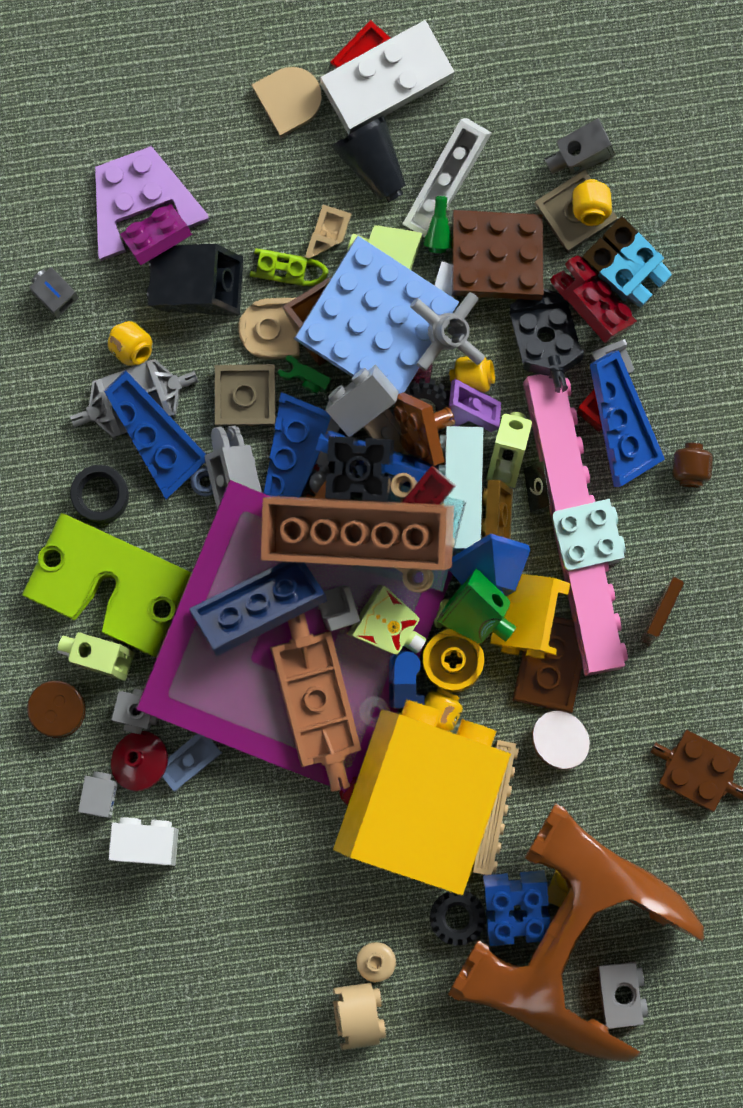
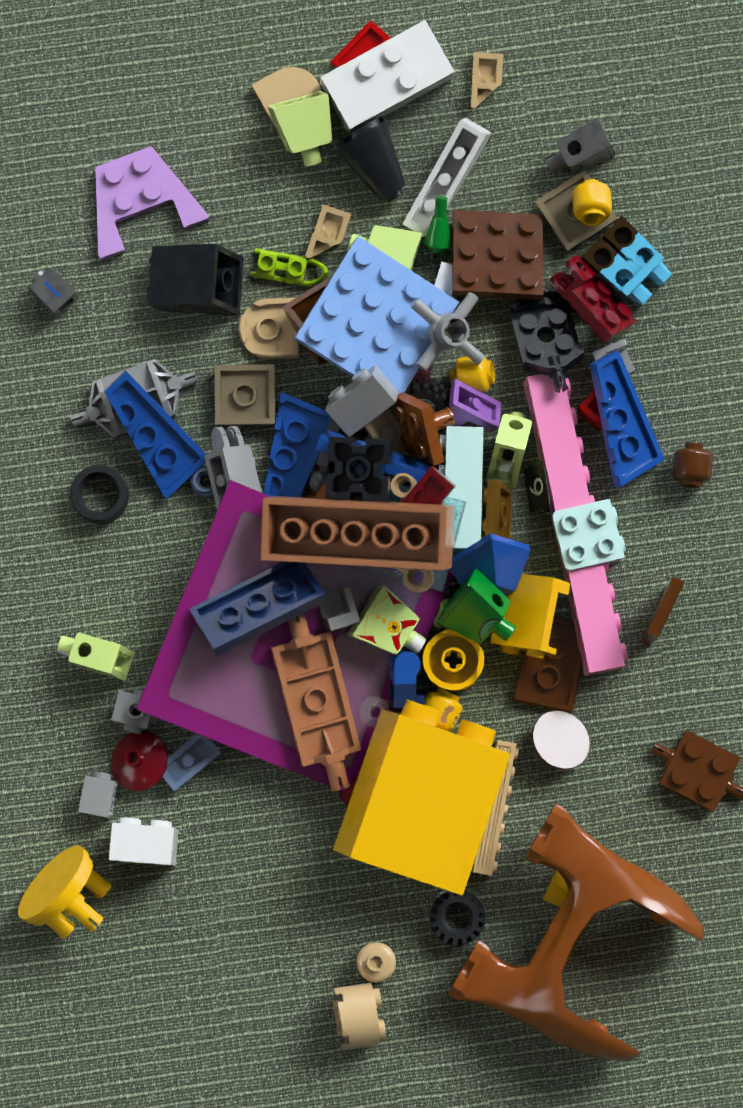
lime connector [22,513,191,657] -> none
reddish brown head [27,680,86,738] -> none
yellow head [108,321,152,366] -> none
magenta plate [120,204,192,266] -> none
green plate [278,356,332,394] -> none
blue brick [483,870,550,946] -> none
light grey brick [597,962,648,1029] -> none
none -> yellow piece [18,845,111,939]
none -> yellowish green torso [268,91,332,166]
none -> tan slope [471,52,503,108]

